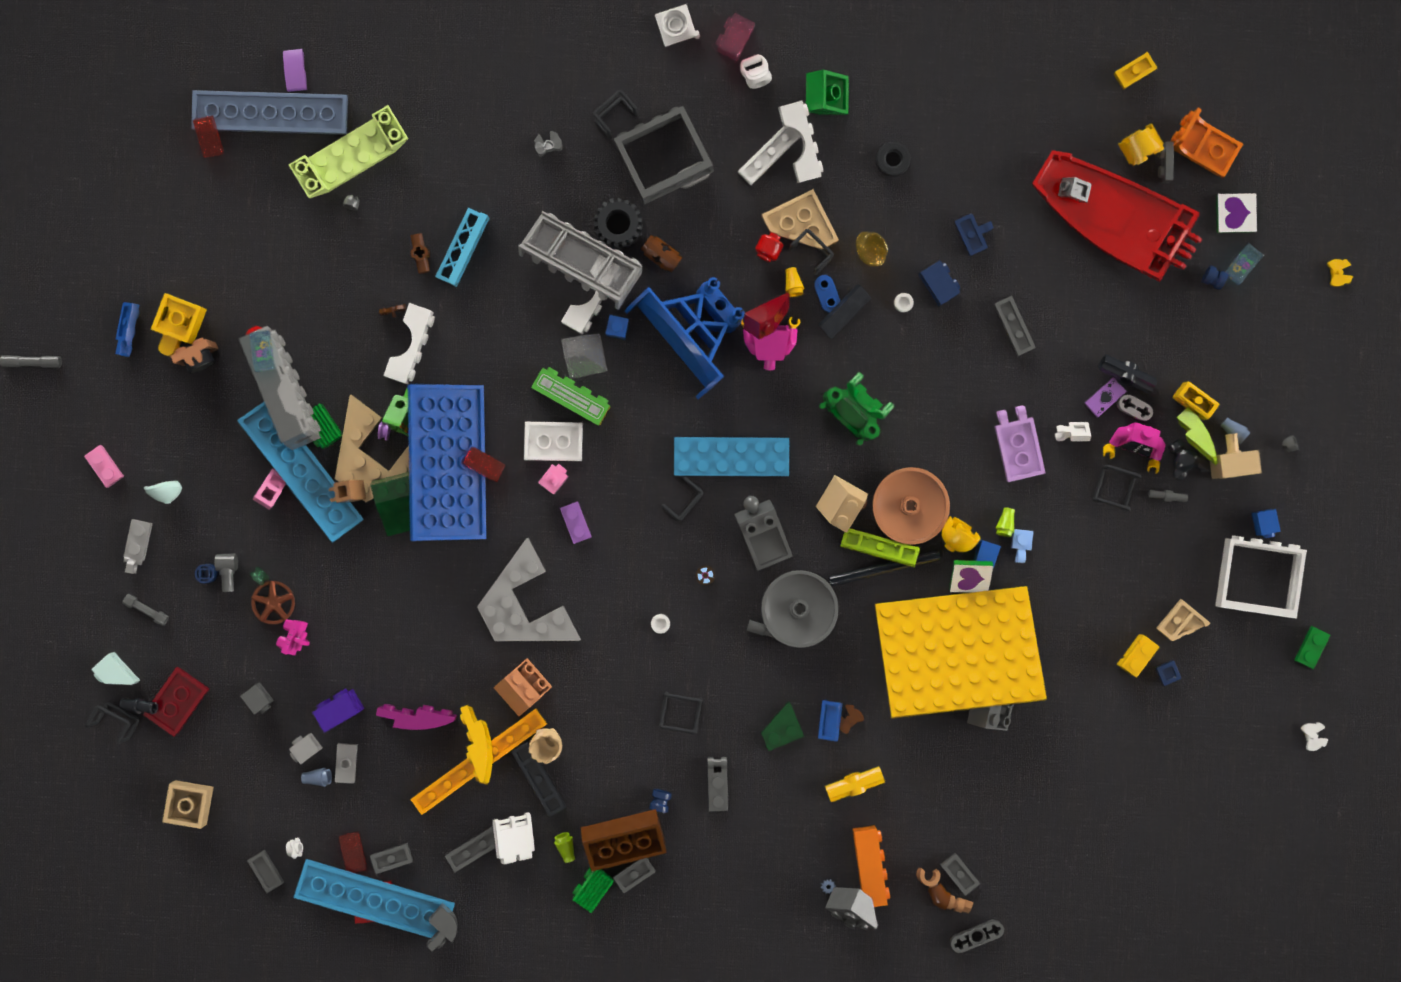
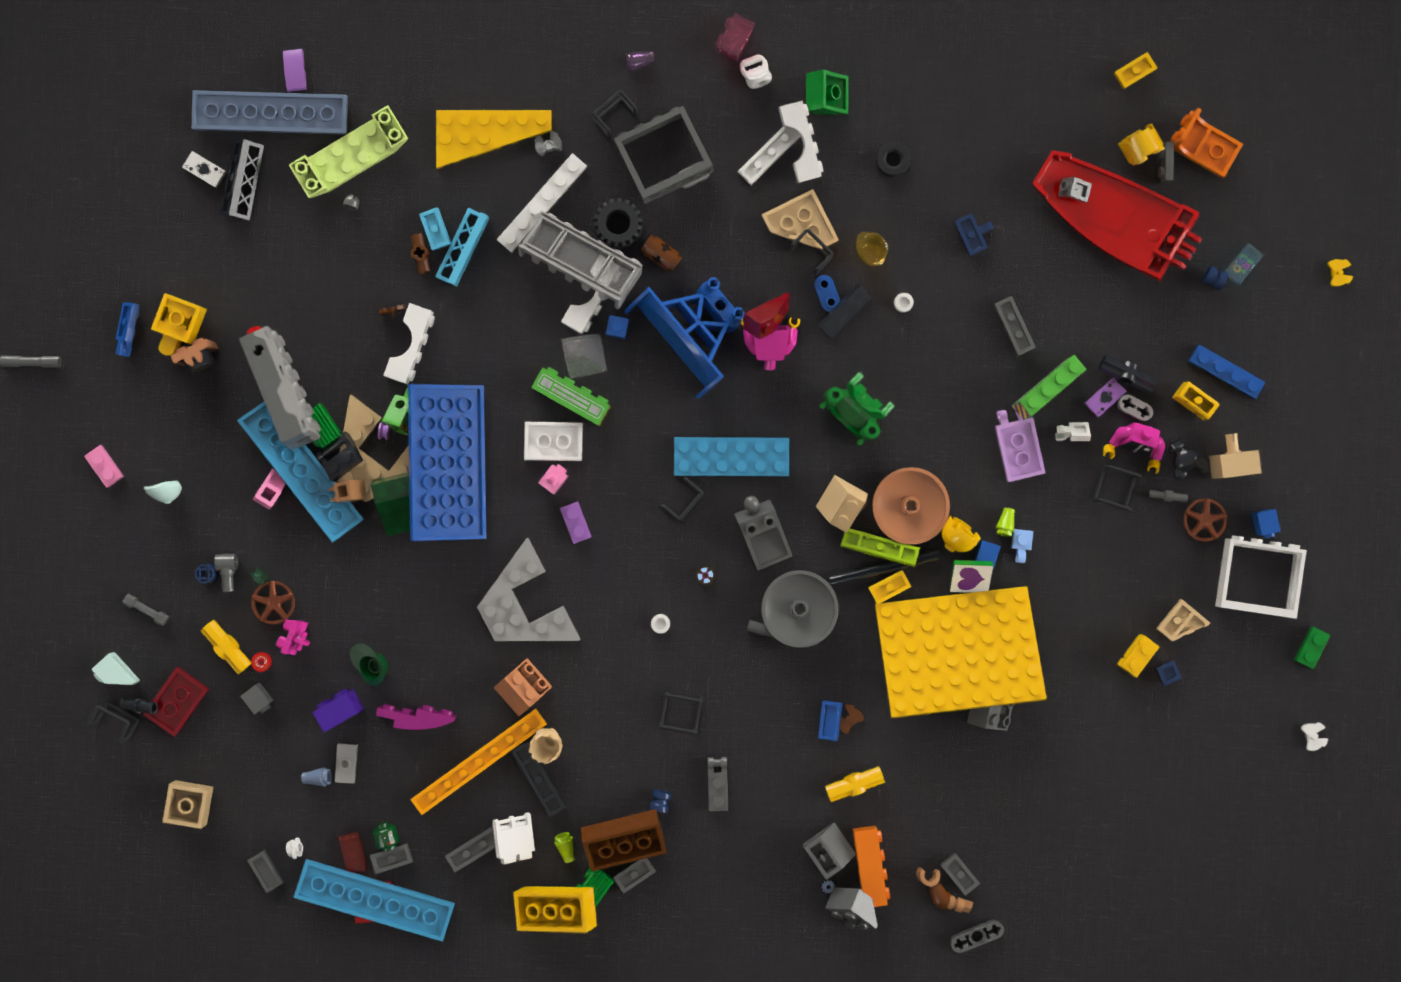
light grey hinge [124,519,152,574] -> none
clear red plate [193,115,224,158] -> none
clear light blue tile [249,330,275,372] -> none
light grey brick [289,733,323,764] -> none
dark grey brick [427,903,457,952] -> none
yellow slope [460,705,492,784] -> none
clear red plate [463,447,505,482] -> none
white hat [655,4,700,47] -> none
red head [755,233,783,263] -> none
dark green wing [761,701,804,751] -> none
yellow cone [785,267,804,297] -> none
dark blue brick [918,260,961,307] -> none
lime slope [1177,407,1218,465] -> none
tile [1216,193,1257,233] -> none
sand blue cone [1220,417,1250,444] -> none
dark grey hinge [1282,435,1299,452] -> none
none -> white tile [182,151,226,188]
none -> yellow piece [201,620,251,674]
none -> fence [220,139,264,220]
none -> red tile [251,652,272,672]
none -> black plate [316,431,363,482]
none -> dark green piece [350,643,388,686]
none -> dark green head [372,821,400,852]
none -> medium azure plate [419,207,451,251]
none -> yellow wing [436,110,552,169]
none -> white plate [497,153,587,253]
none -> yellow brick [514,886,597,933]
none -> clear purple cone [625,51,654,71]
none -> dark grey slope [803,822,856,880]
none -> yellow plate [868,570,911,605]
none -> bright green brick [1012,355,1086,420]
none -> copper wheel [1184,499,1227,542]
none -> blue plate [1188,345,1265,399]

